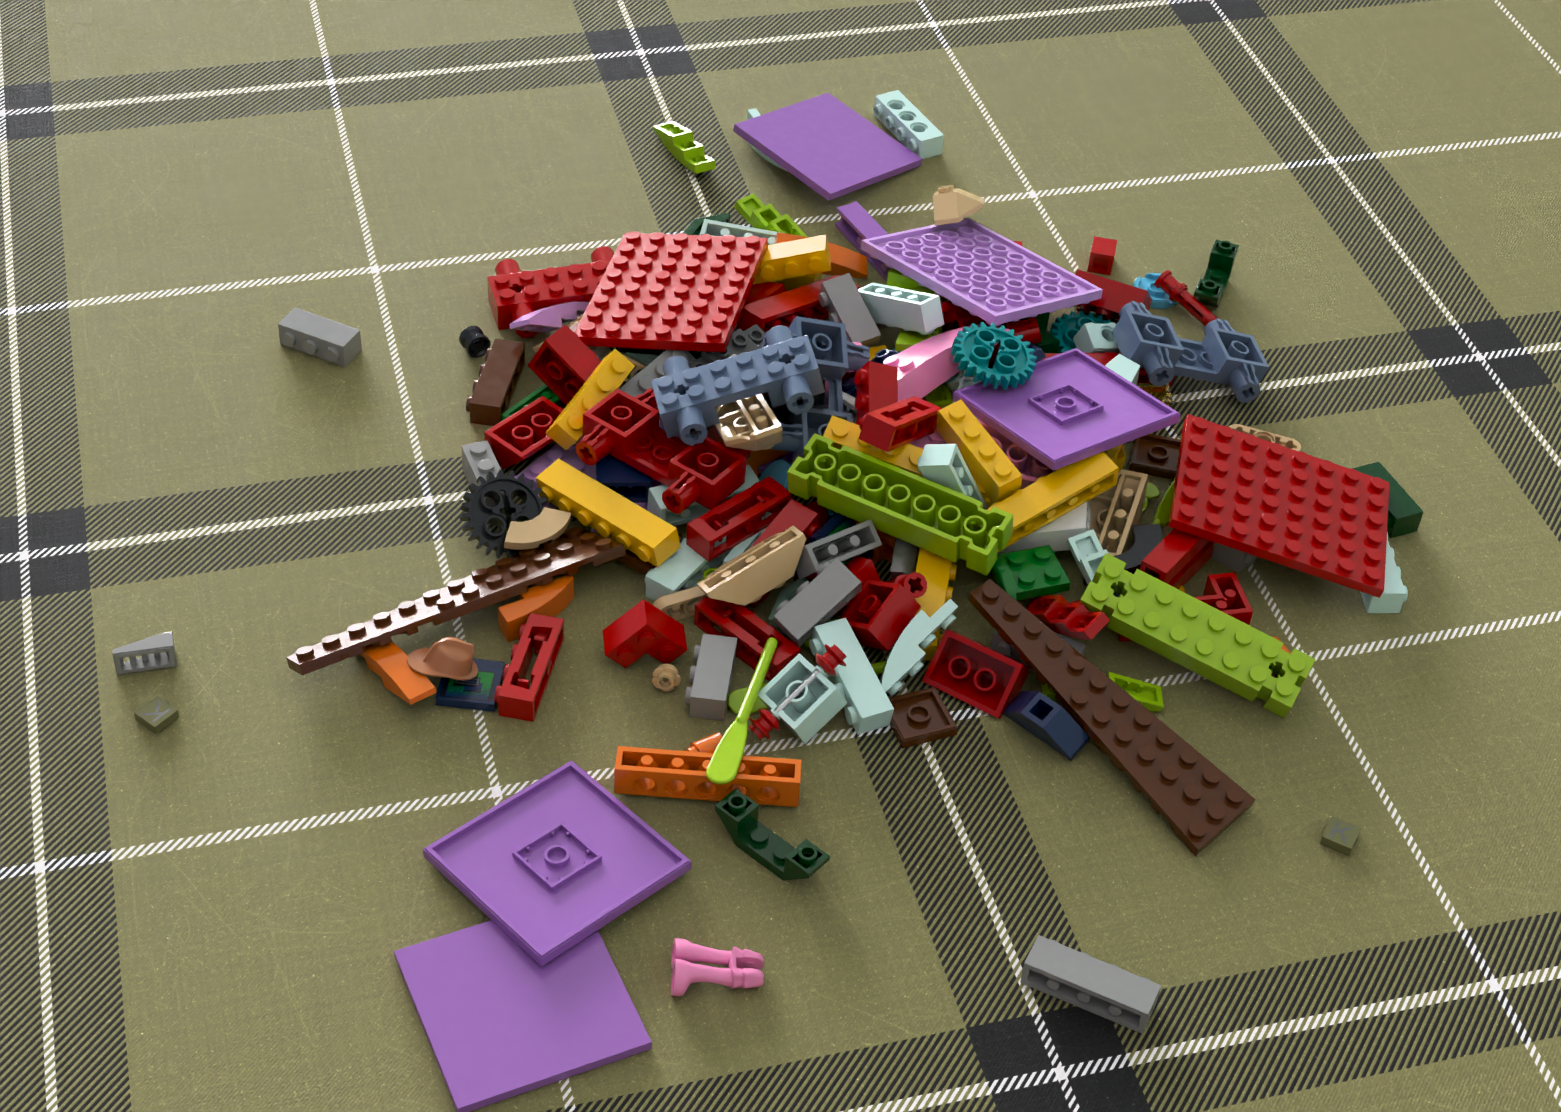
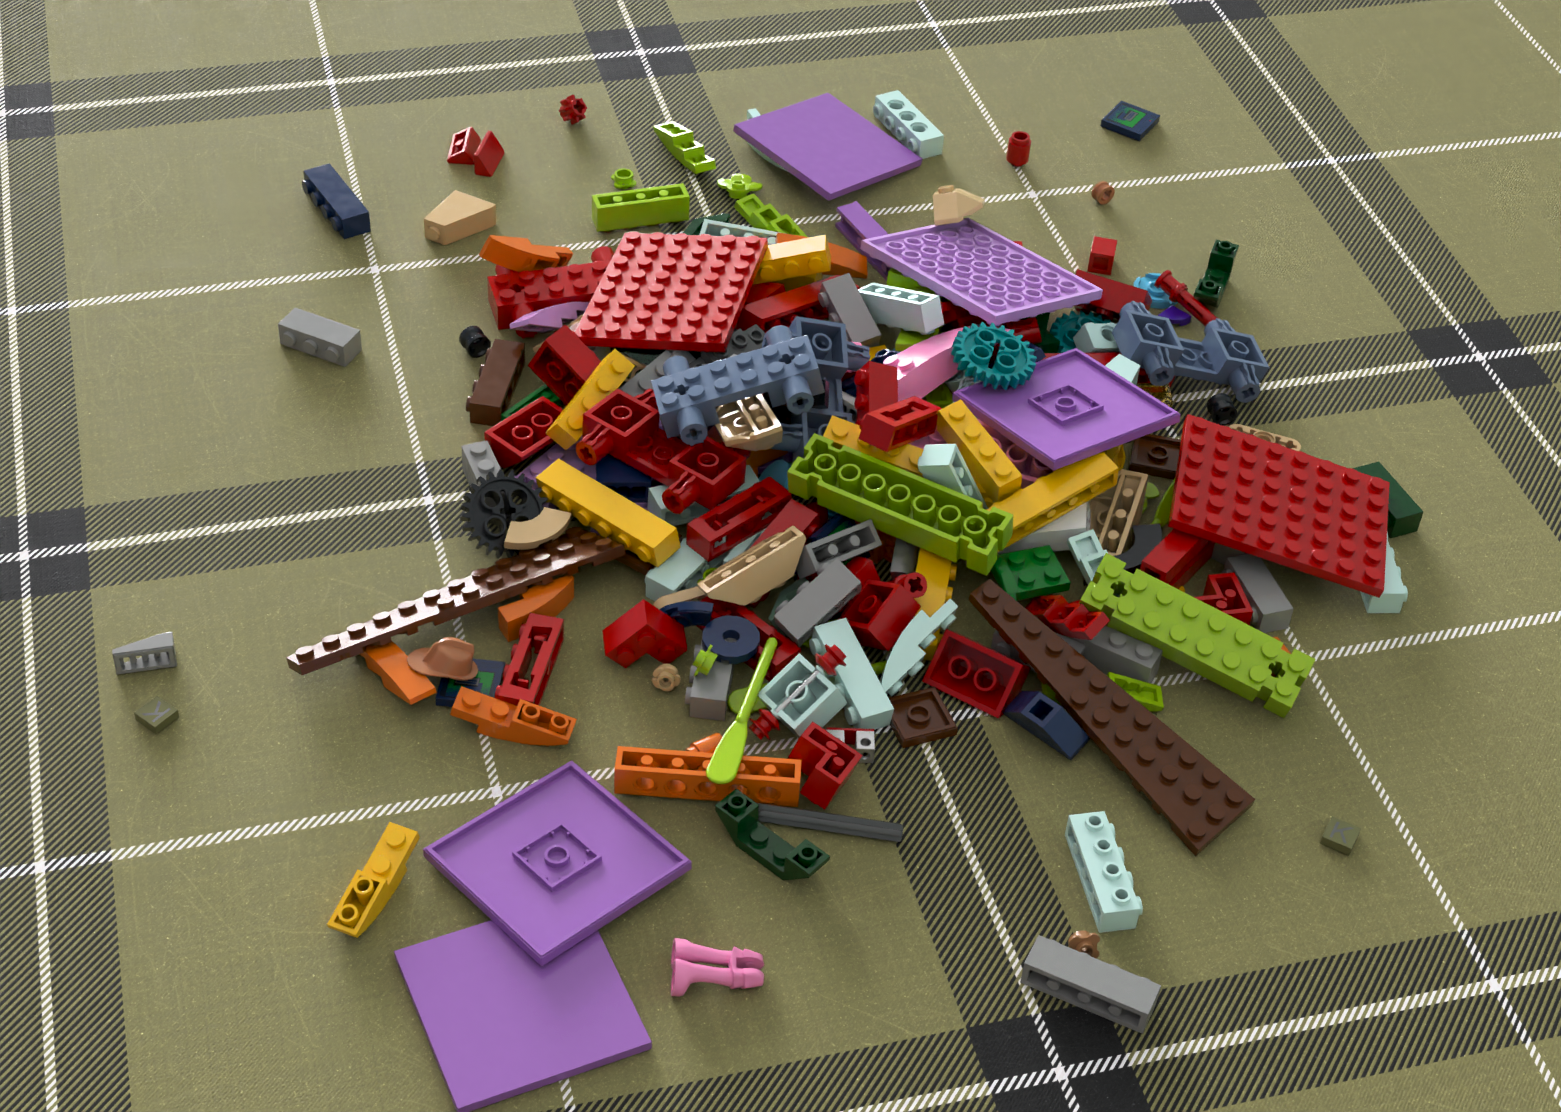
none -> dark blue brick [302,163,371,239]
none -> yellow slope [327,822,420,938]
none -> tan slope [424,190,496,245]
none -> red slope [447,127,481,165]
none -> orange slope [450,686,577,746]
none -> red slope [474,130,504,177]
none -> orange slope [479,235,573,272]
none -> red gear [558,94,587,125]
none -> lime brick [592,183,690,232]
none -> lime plate [611,168,636,189]
none -> dark blue tile [659,601,714,628]
none -> lime plate [693,644,718,677]
none -> dark blue tile [702,616,760,664]
none -> lime plate [717,174,763,199]
none -> dark grey axle [756,802,903,842]
none -> red brick [787,721,863,810]
none -> flat silver piece [826,727,875,763]
none -> red brick [1006,131,1031,167]
none -> light aqua brick [1065,811,1143,933]
none -> medium nougat plate [1068,930,1100,958]
none -> light grey brick [1071,626,1163,683]
none -> nougat bush [1091,181,1115,205]
none -> dark blue tile [1100,101,1160,141]
none -> dark purple tile [1158,305,1192,326]
none -> black wheel [1206,393,1237,426]
none -> light grey brick [1222,554,1294,633]

